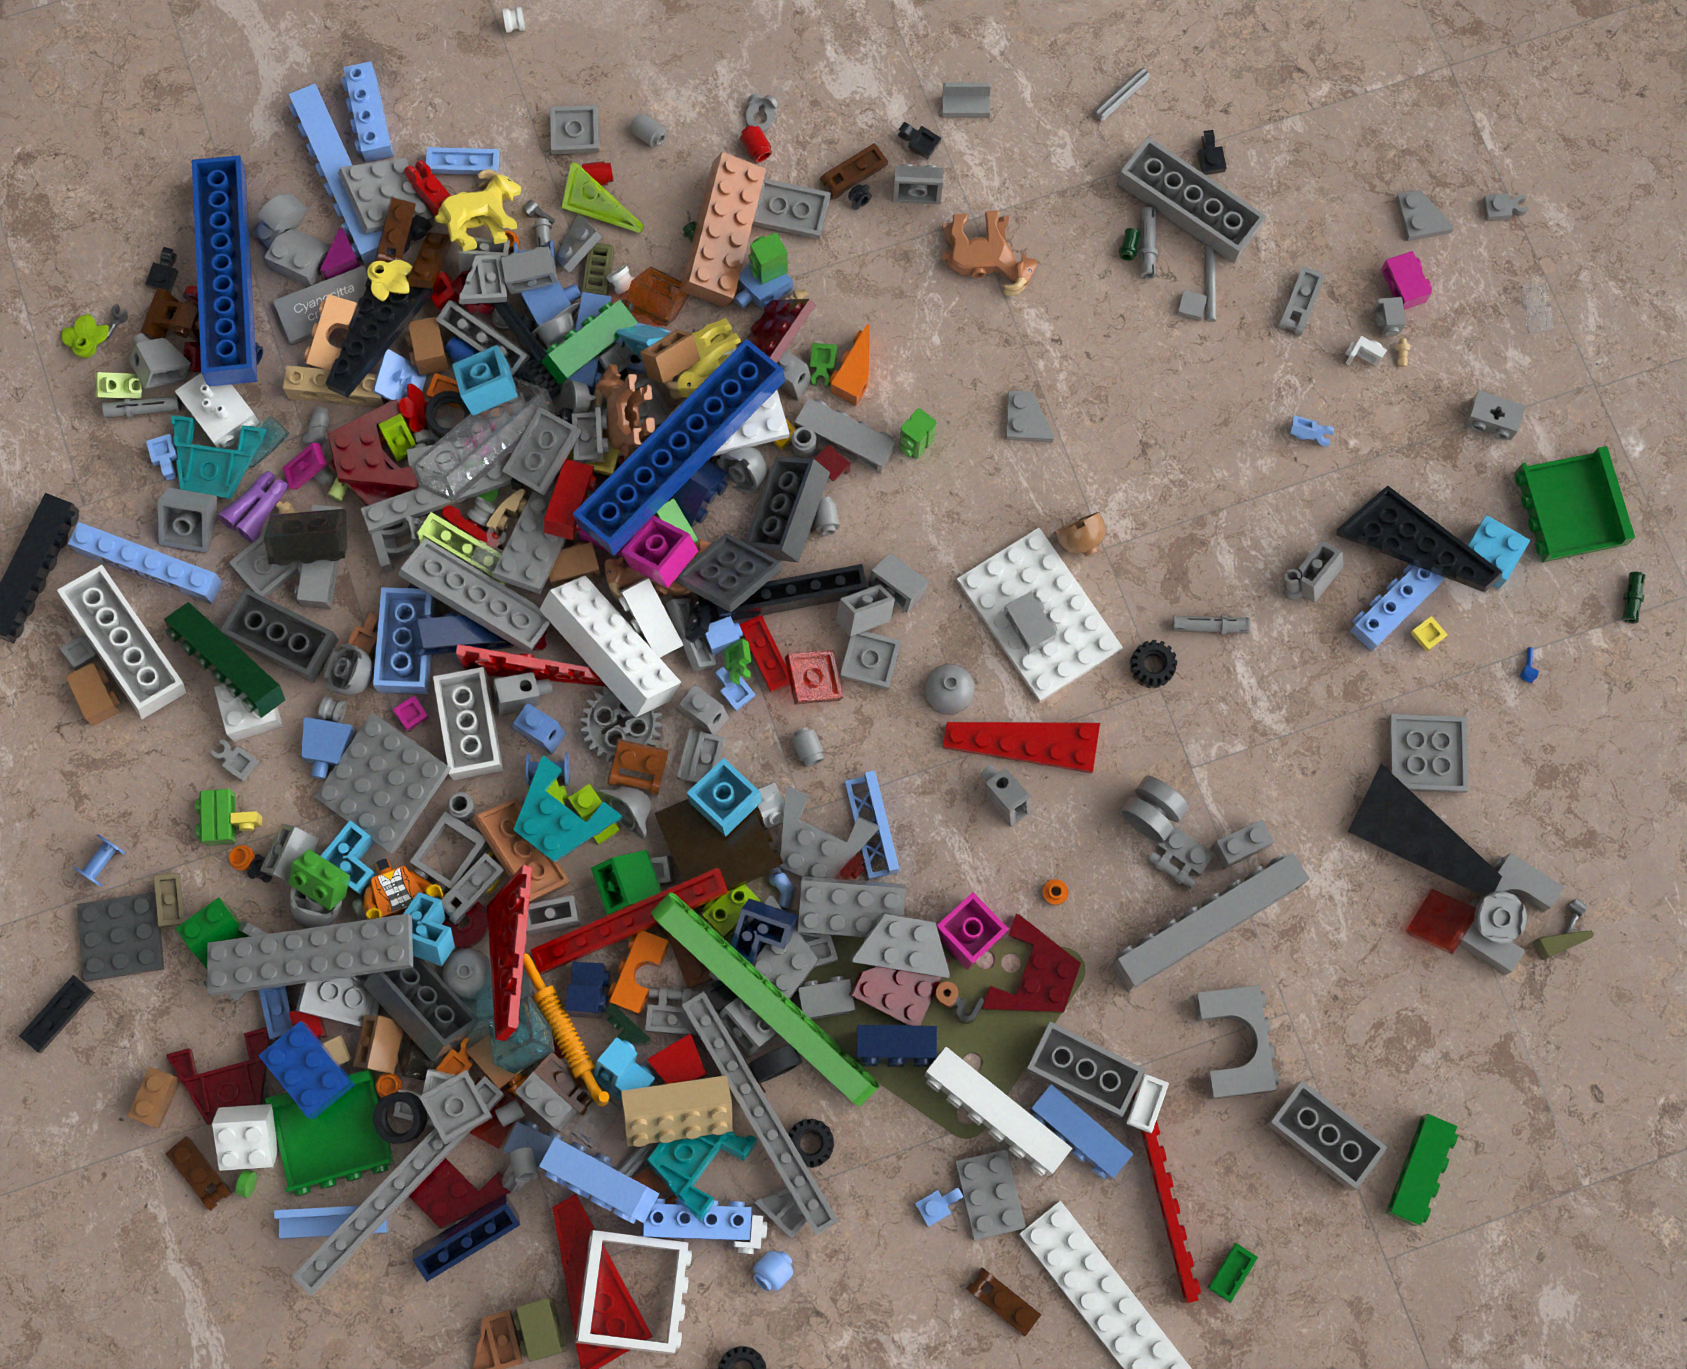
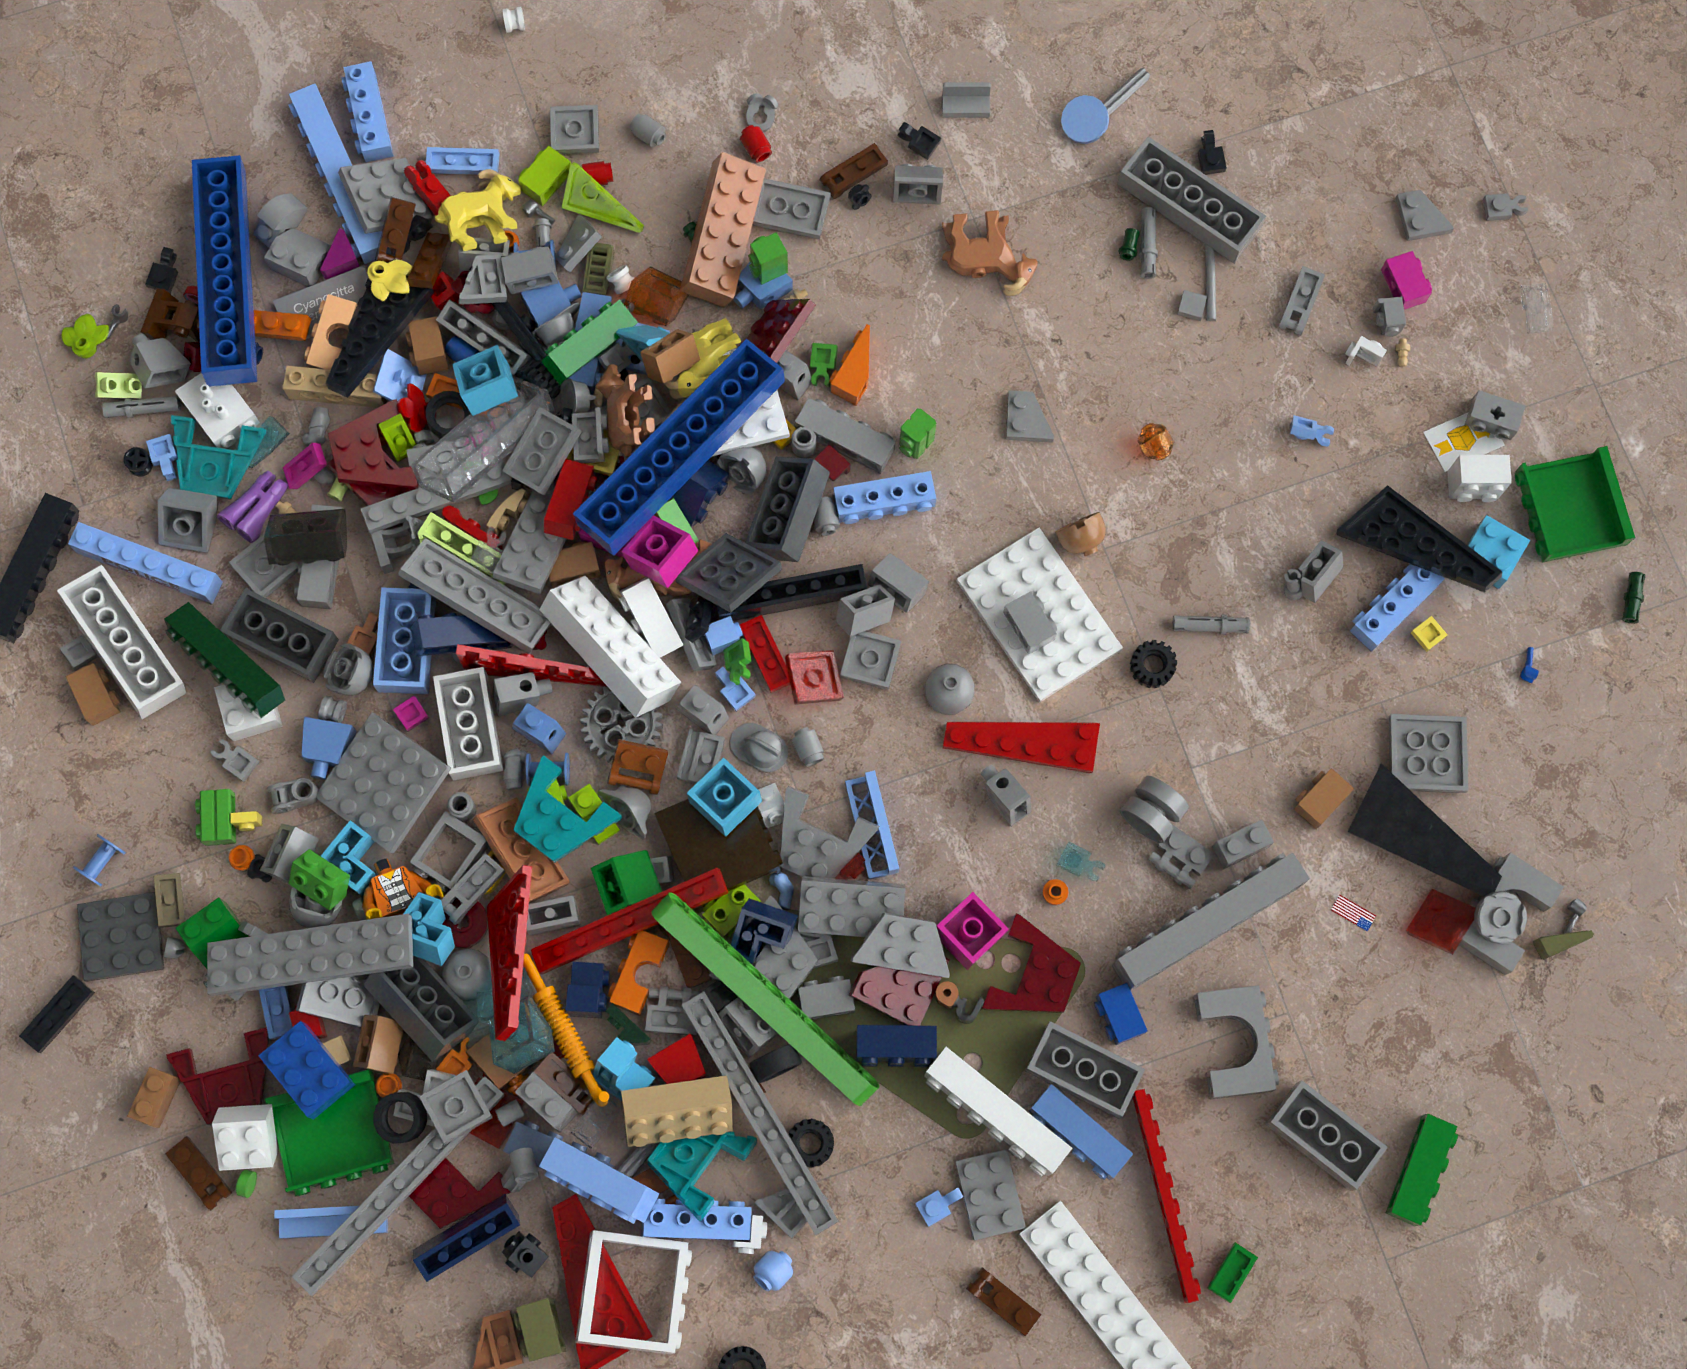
light grey wheel [467,497,497,526] -> none
white tile [1126,1073,1169,1134] -> none
none -> black wheel [123,447,153,477]
none -> light grey hinge [164,937,185,959]
none -> orange plate [254,310,312,341]
none -> light grey piece [267,778,319,814]
none -> black brick [502,1231,549,1278]
none -> light grey arm [503,748,527,790]
none -> lime brick [518,146,571,207]
none -> light grey piece [730,723,788,772]
none -> light blue brick [833,471,936,524]
none -> clear light blue plate [1057,841,1106,882]
none -> light blue tile [1061,95,1109,144]
none -> blue brick [1094,983,1148,1045]
none -> clear orange head [1138,423,1174,461]
none -> medium nougat brick [1294,768,1354,829]
none -> sticker [1331,894,1376,931]
none -> white sticker [1423,413,1505,472]
none -> white brick [1447,455,1511,502]

